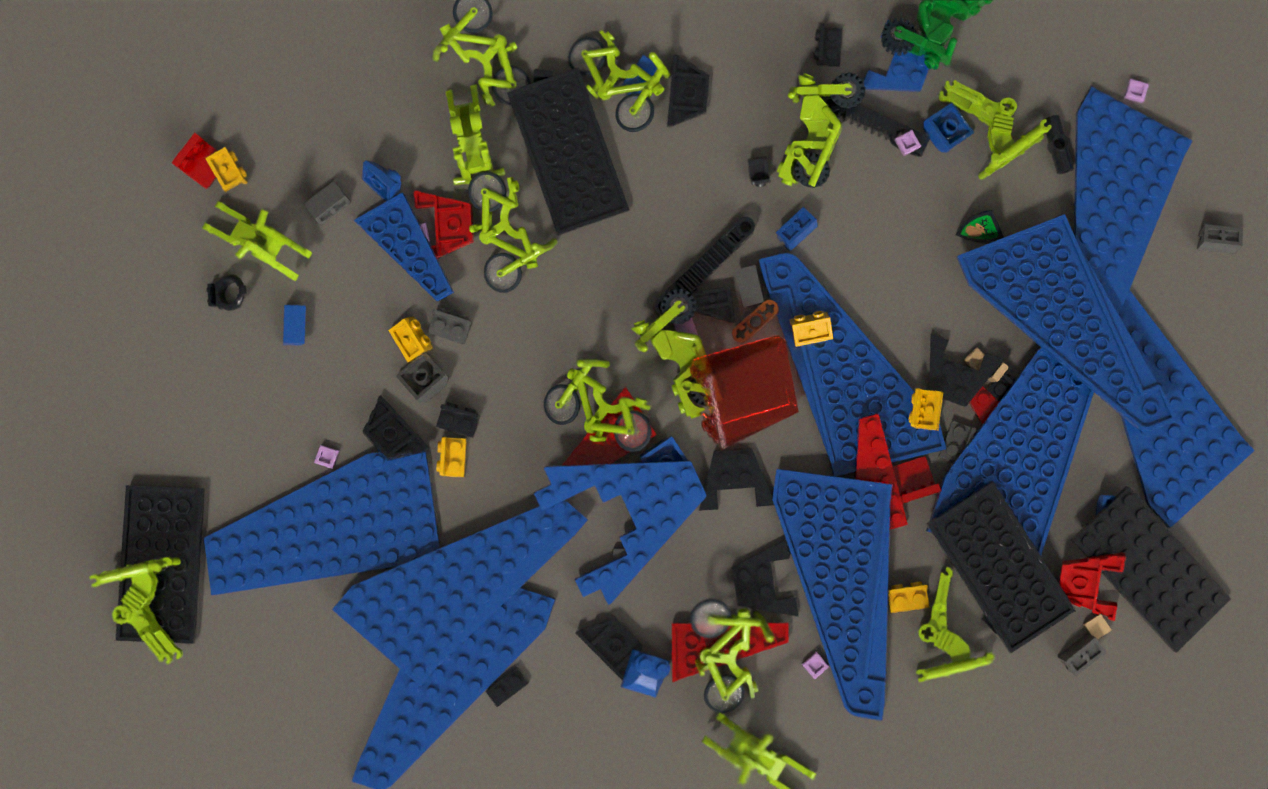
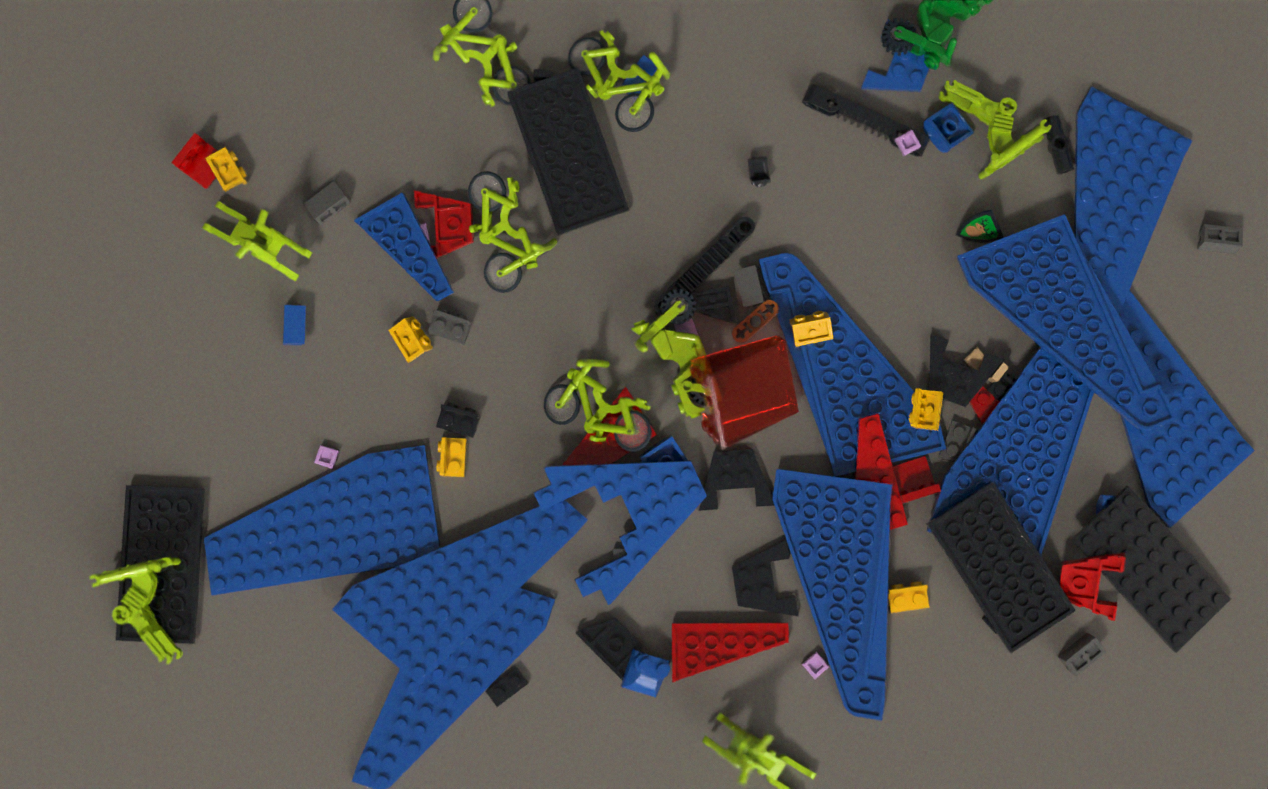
black piece [207,274,247,311] -> none
blue slope [362,160,401,202] -> none
black wing [362,395,429,461] -> none
dark grey slope [396,352,448,403] -> none
lime piece [445,84,505,185] -> none
black wing [667,55,709,128] -> none
piece [690,599,774,713] -> none
blue hinge [776,207,818,252] -> none
lime piece [777,72,865,188] -> none
black bracket [814,24,842,67] -> none
lime piece [916,567,994,682] -> none
tan tile [1083,614,1112,640] -> none
lavender tile [1124,79,1149,103] -> none

